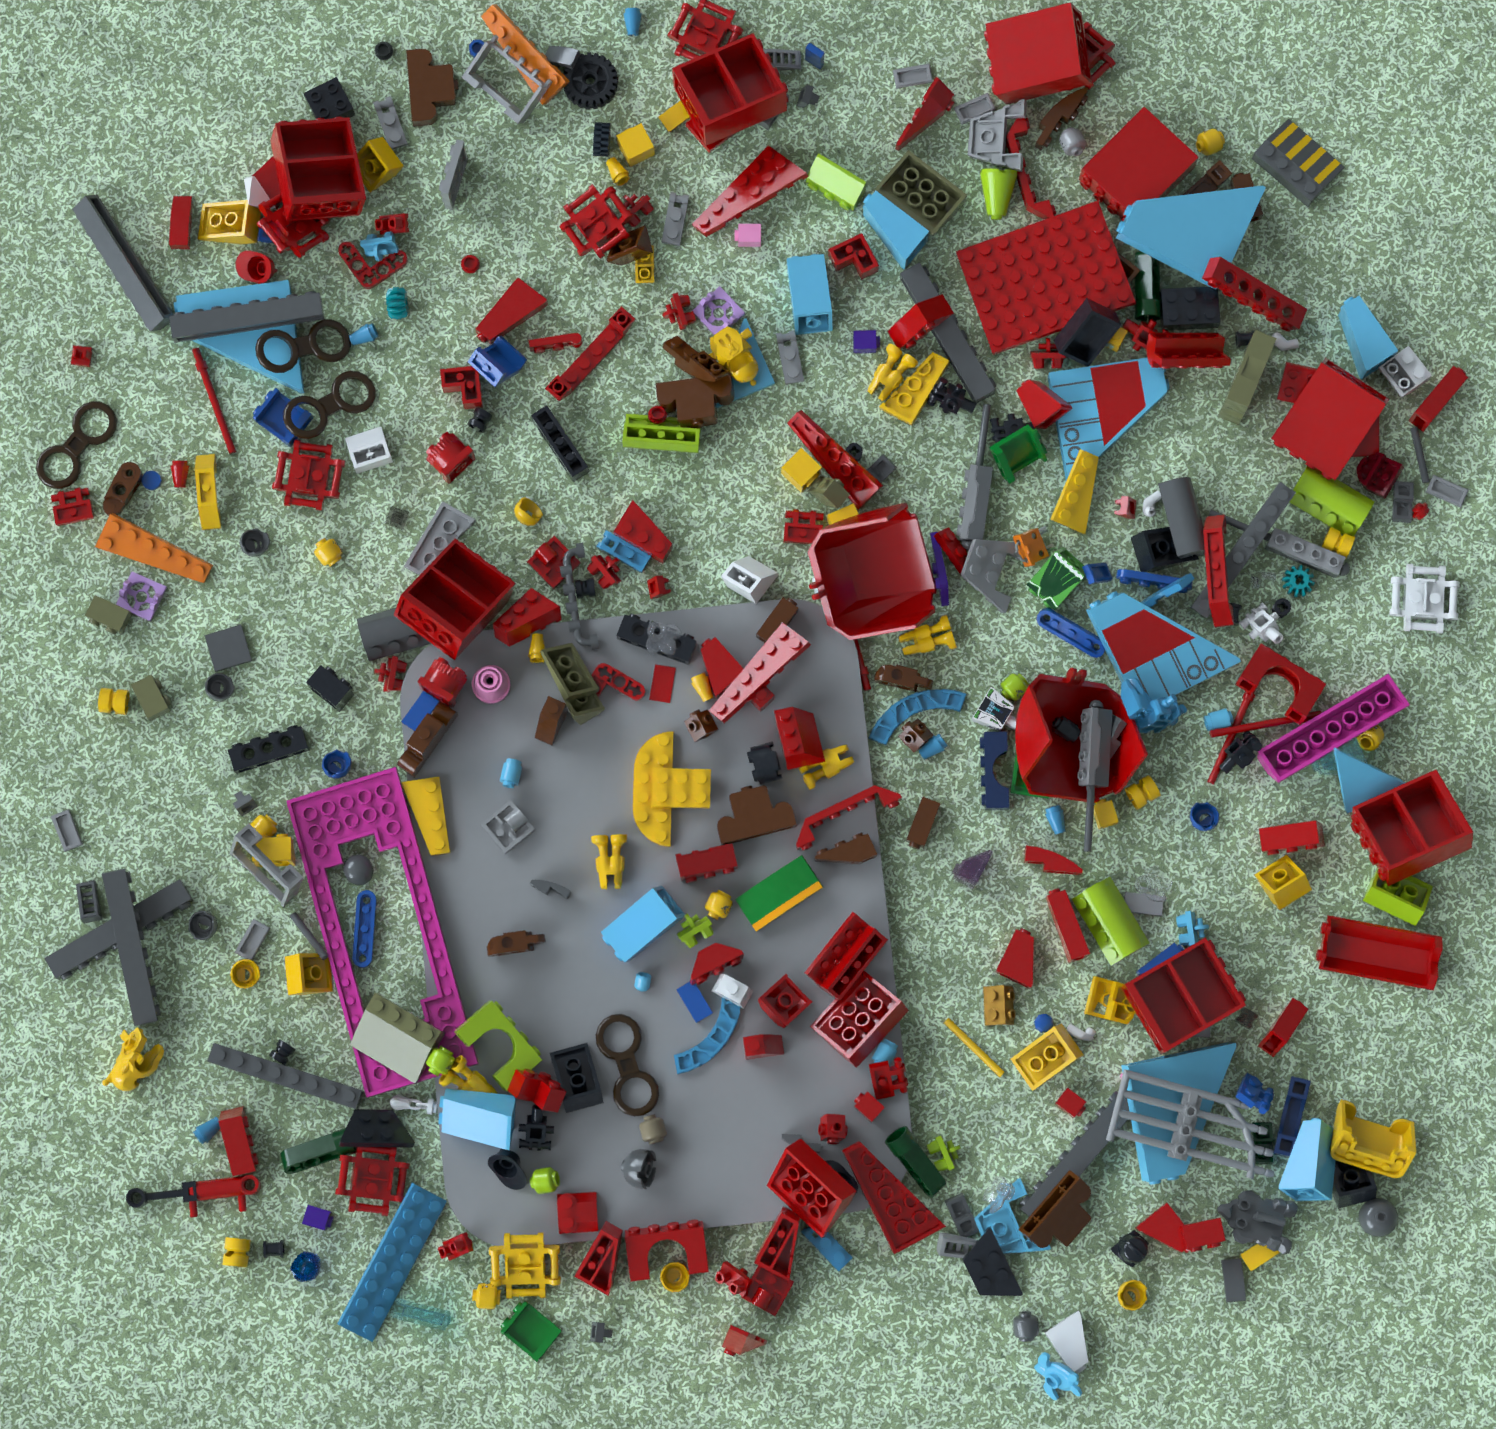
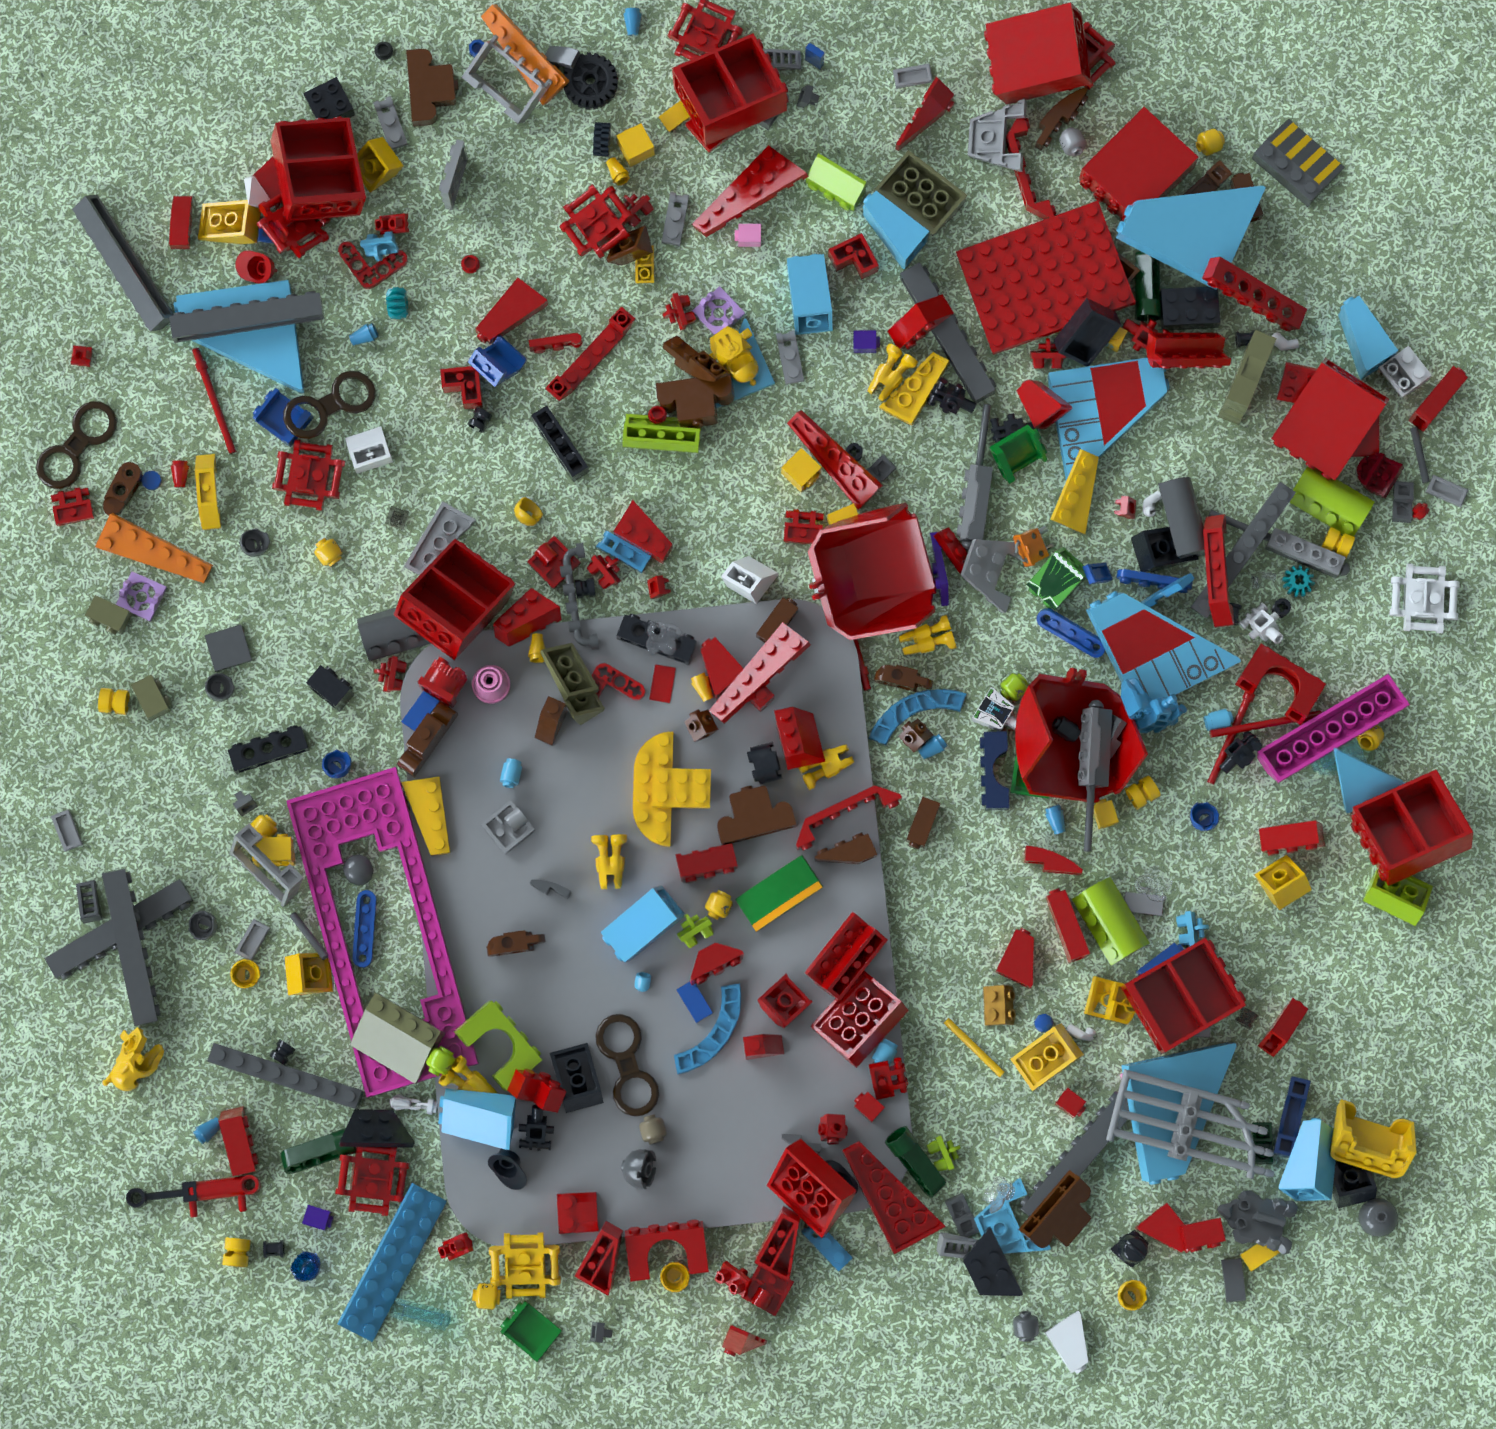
dark brown bar [255,319,351,373] -> none
red piece [426,431,475,484] -> none
lime head [530,1167,560,1194] -> none
white torso [711,974,753,1009] -> none
olive brick [808,476,850,509] -> none
clear purple slope [952,850,993,890] -> none
light grey tile [954,93,996,125] -> none
lime cone [980,169,1017,220] -> none
medium azure animal [1034,1352,1082,1400] -> none
blue plate [1235,1072,1274,1114] -> none
red panel [1316,915,1443,991] -> none

